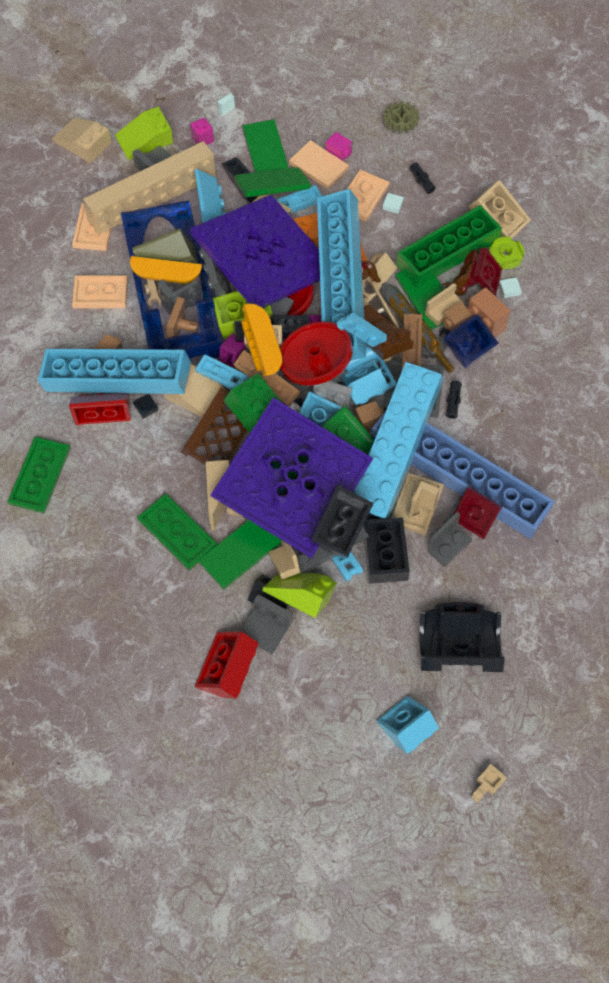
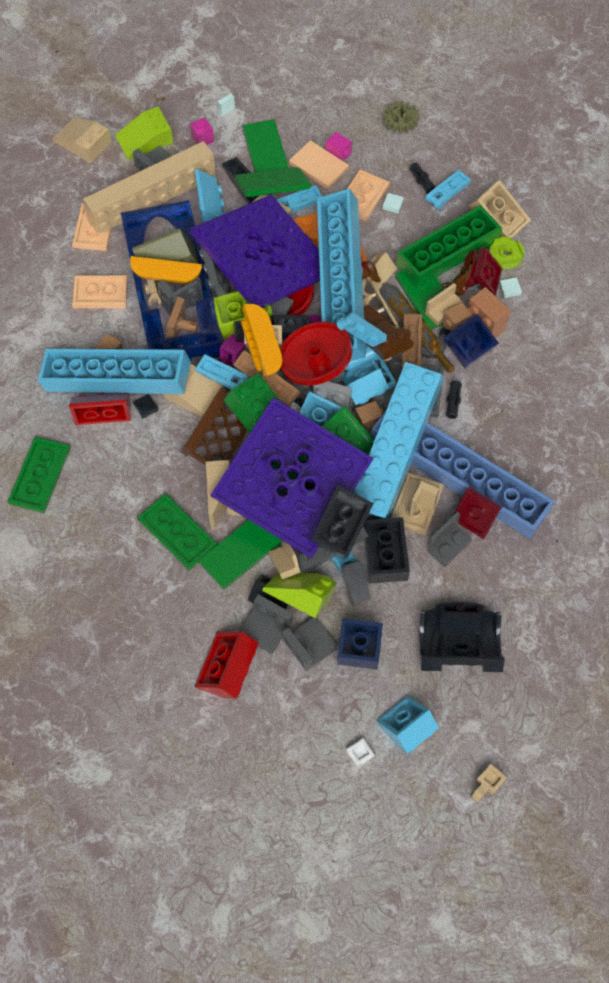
none -> dark grey bracket [282,617,338,671]
none -> dark blue brick [337,618,383,670]
none -> black panel [340,561,371,605]
none -> white tile [346,738,375,768]
none -> medium azure plate [425,170,471,210]

